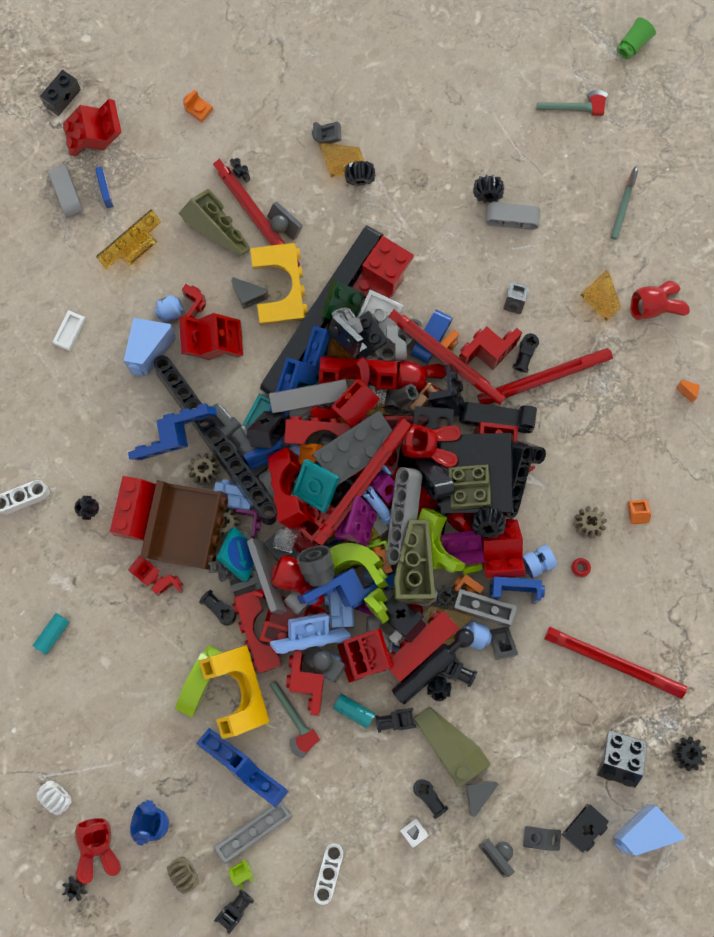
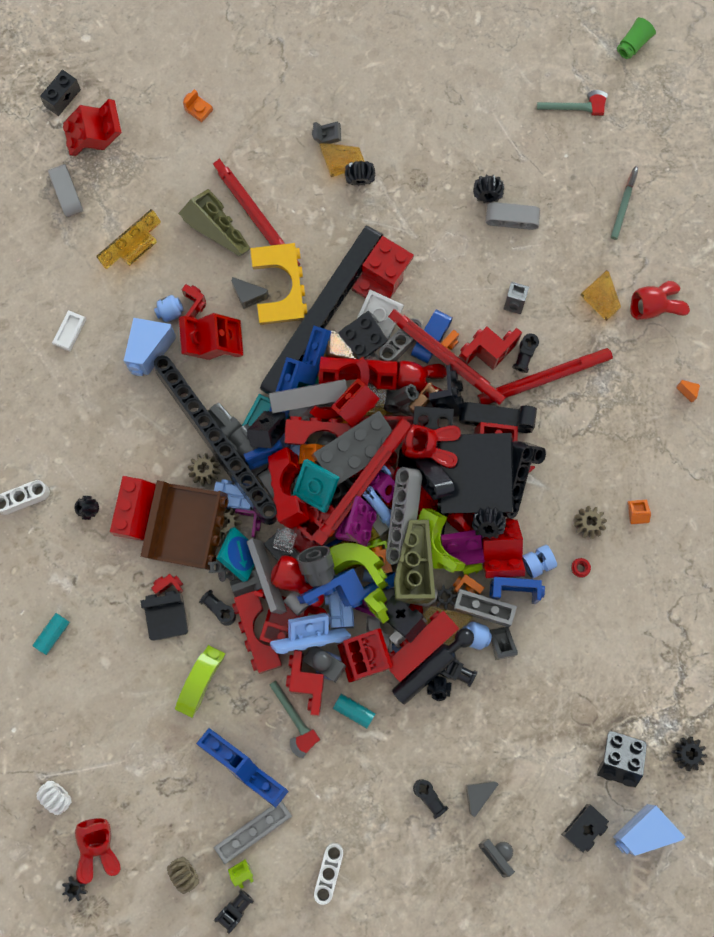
blue tile [95,166,114,208] -> none
blue bracket [128,404,217,461] -> none
red bracket [128,555,160,586] -> none
blue helmet [130,800,169,846] -> none
yellow arch [199,645,270,739] -> none
black piece [230,158,251,183] -> none
dark grey tile [267,202,303,240] -> none
dark green plate [321,280,364,321] -> none
black bracket [328,314,367,357] -> none
light grey piece [332,308,363,333] -> none
black connector [375,708,417,733] -> none
light grey piece [386,325,407,360] -> none
white slope [400,819,429,848] -> none
olive wedge [414,707,491,787] -> none
olive slope [449,464,491,510] -> none
dark grey bracket [523,826,561,851] -> none
red piece [544,627,687,699] -> none
none -> black bracket [140,591,188,641]

